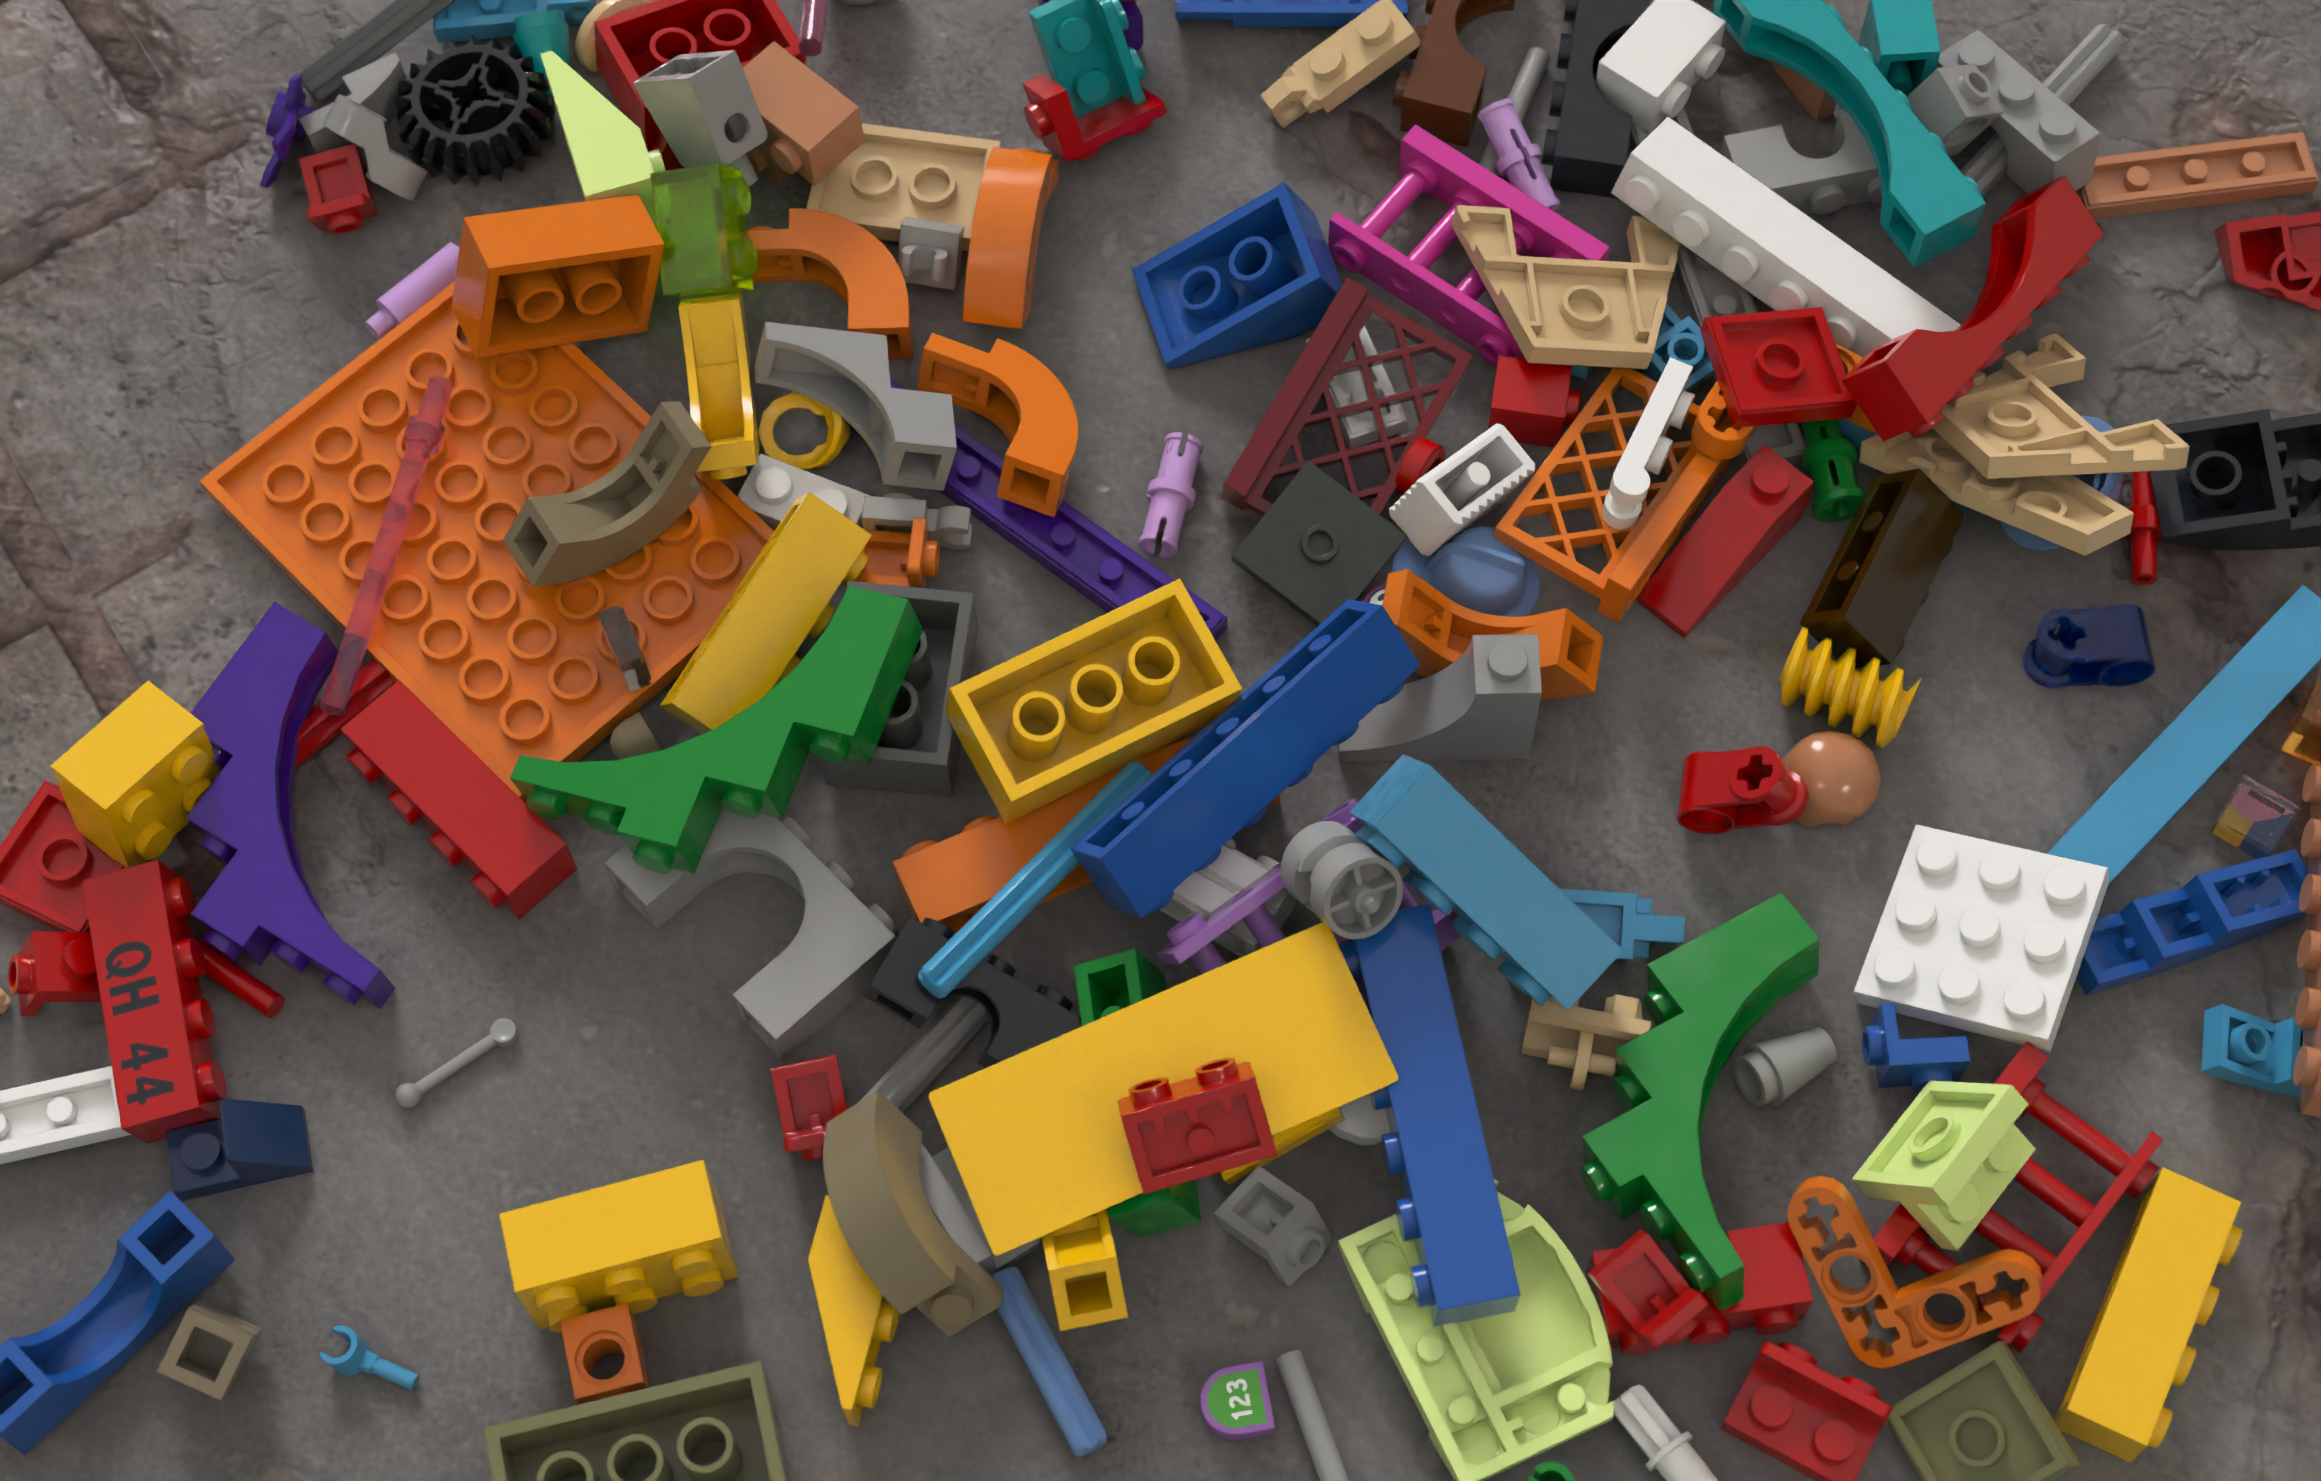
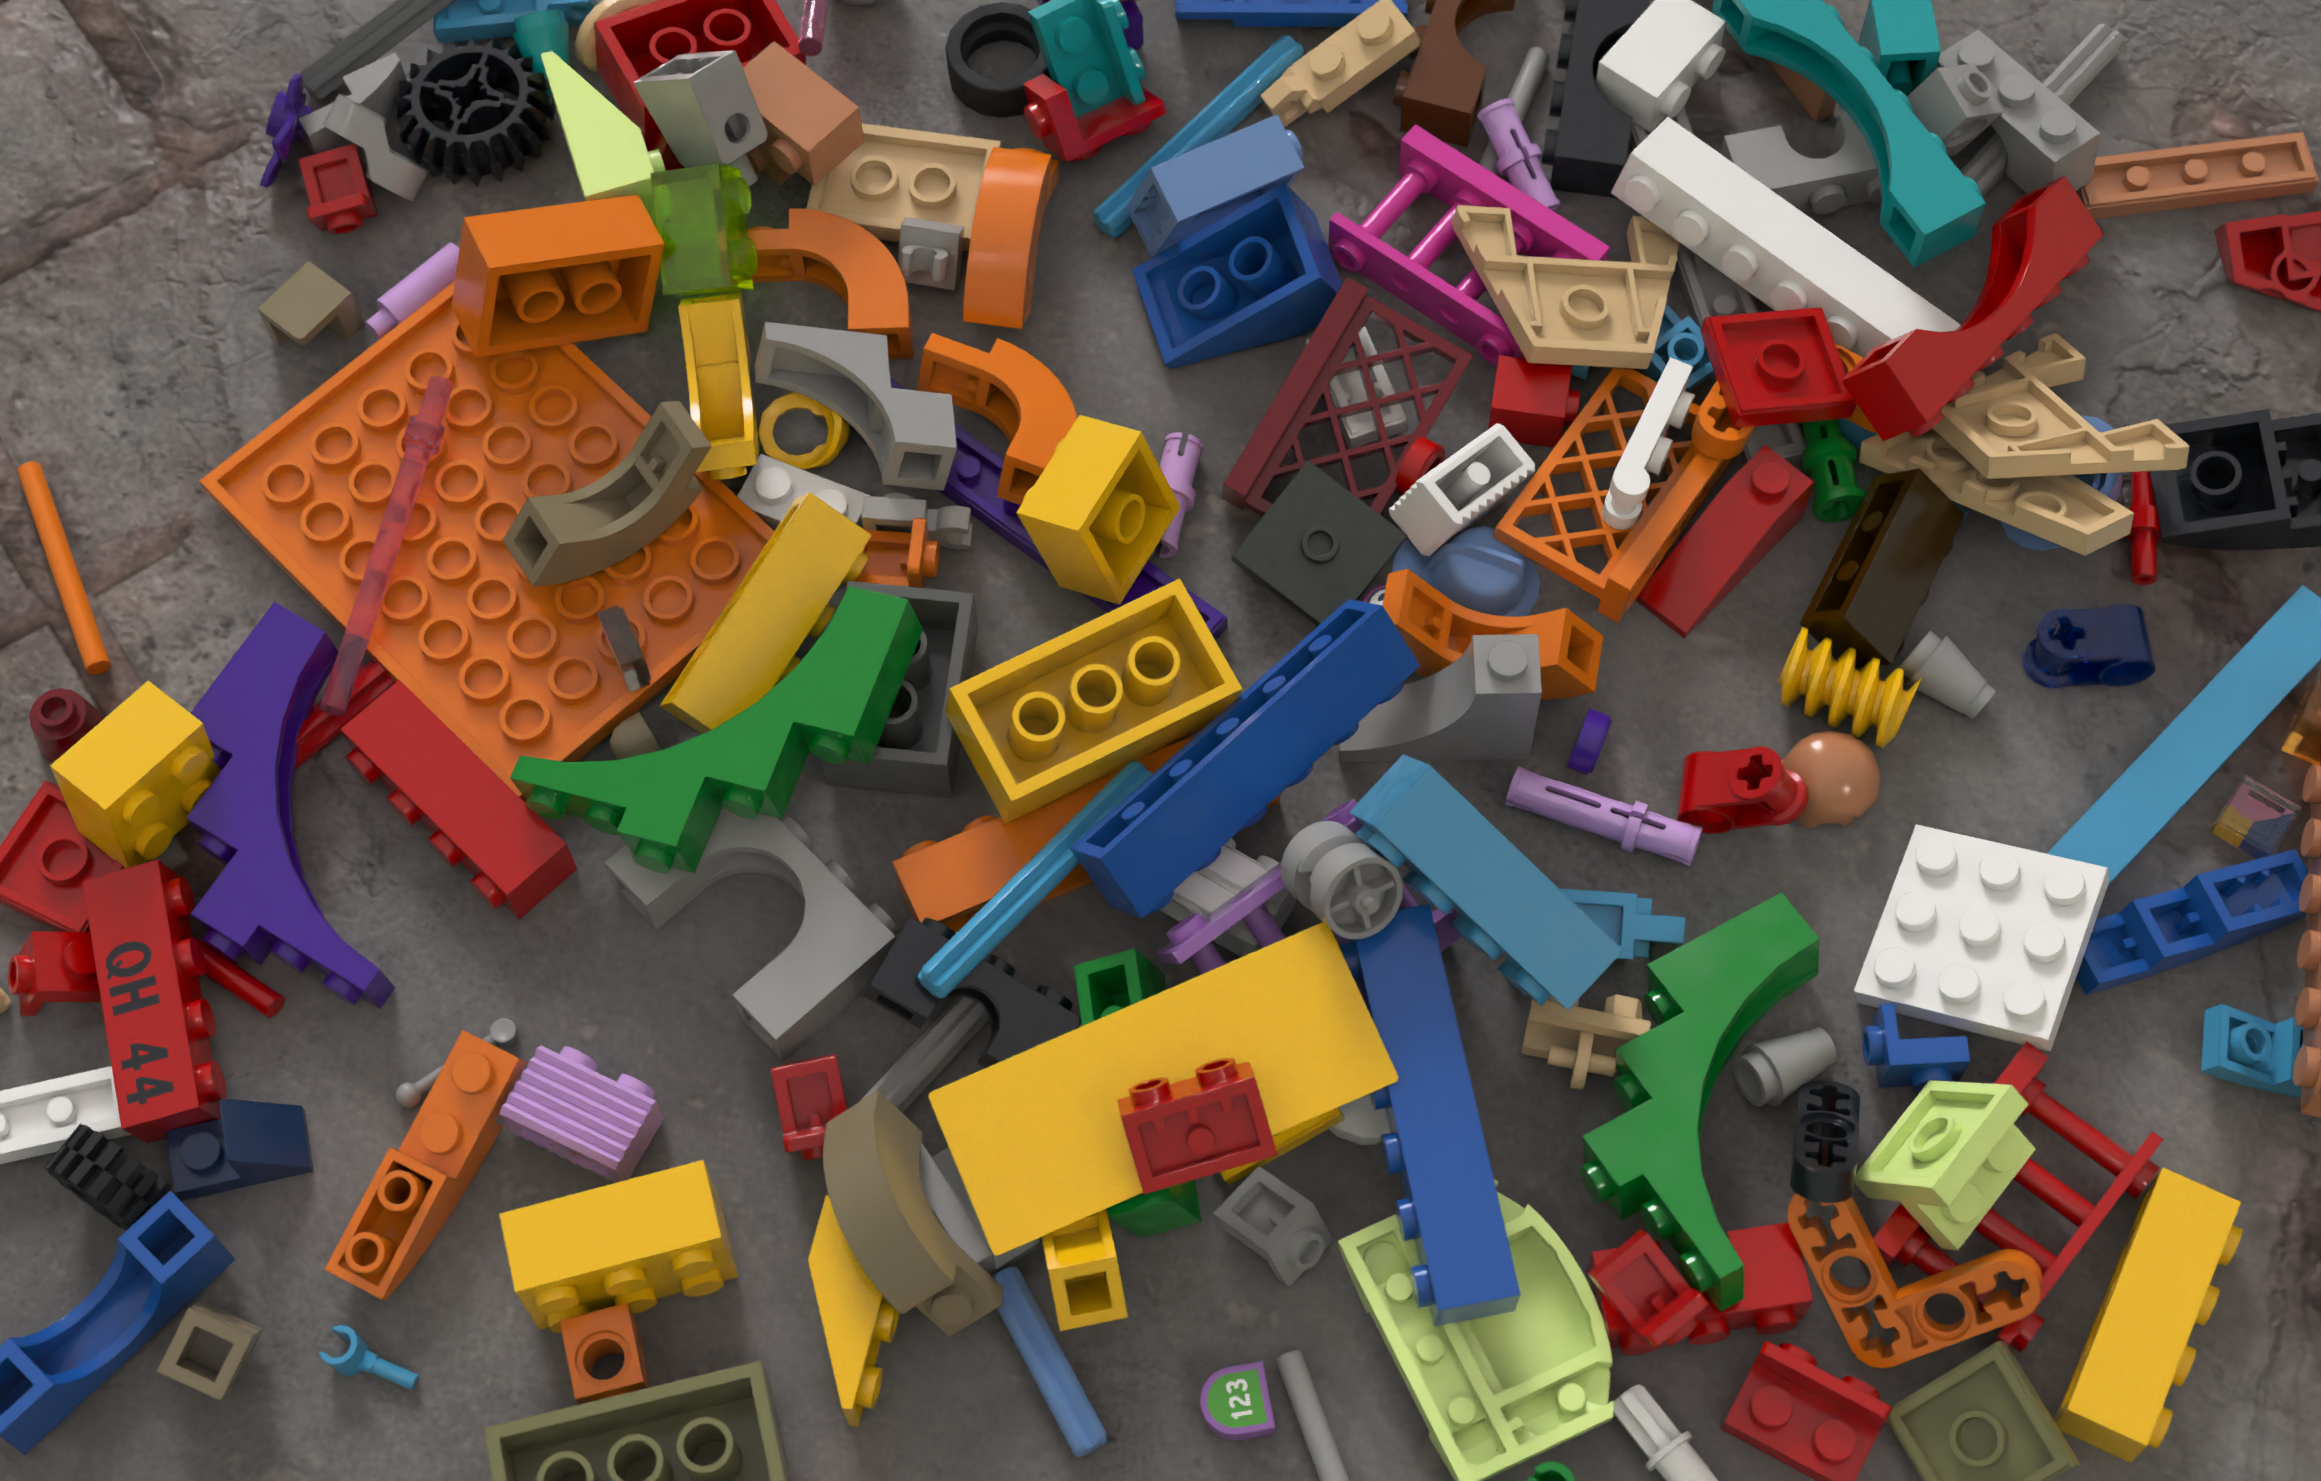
none -> orange bar [17,461,111,675]
none -> dark red hat [29,688,104,763]
none -> black tyre [44,1124,179,1231]
none -> dark tan panel [257,261,365,345]
none -> orange slope [324,1030,527,1301]
none -> lavender brick [500,1045,664,1183]
none -> black tyre [945,2,1051,118]
none -> yellow brick [1016,415,1181,605]
none -> dark azure axle [1093,35,1305,238]
none -> medium blue window [1126,114,1305,258]
none -> lavender pin [1505,766,1703,867]
none -> dark purple tile [1566,708,1612,775]
none -> black beam [1790,1080,1860,1203]
none -> light grey cone [1898,630,1996,720]

